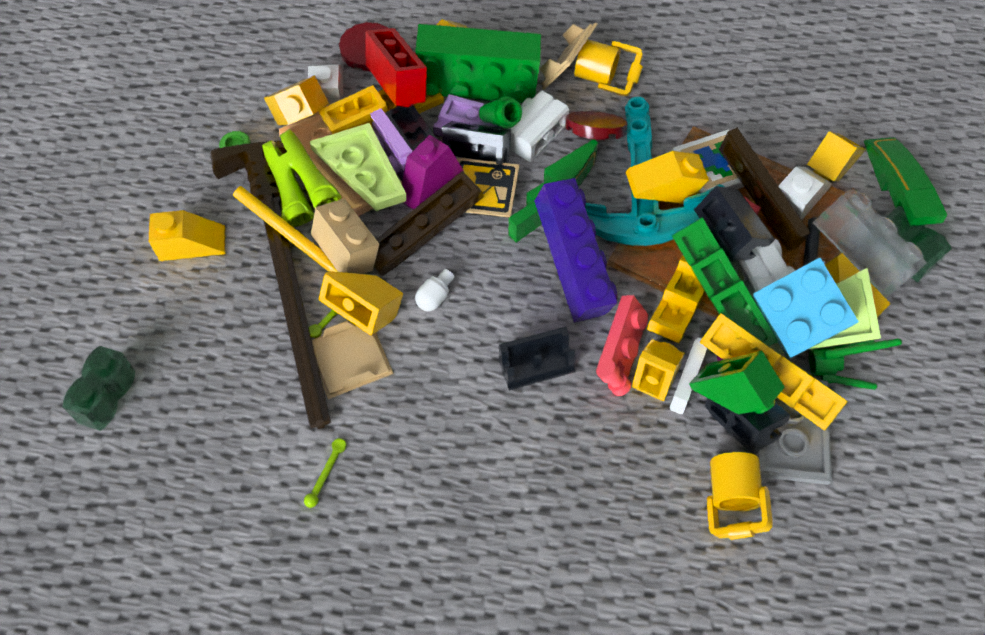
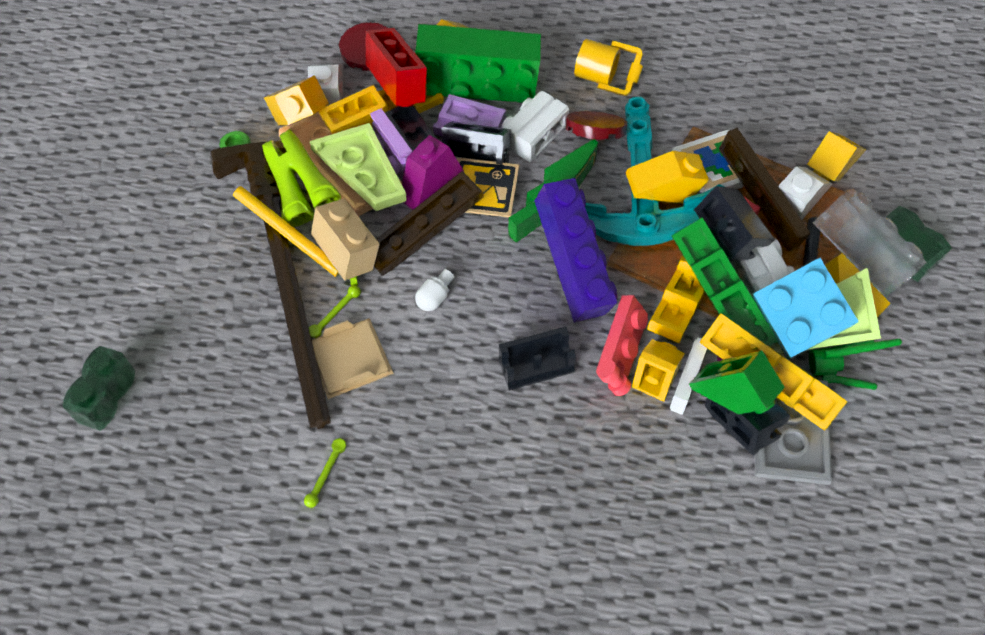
yellow slope [148,210,225,261] -> none
yellow slope [318,271,403,336] -> none
green cone [479,96,522,129] -> none
tan piece [539,22,597,90] -> none
yellow piece [707,452,773,540] -> none
green slope [864,137,948,226] -> none

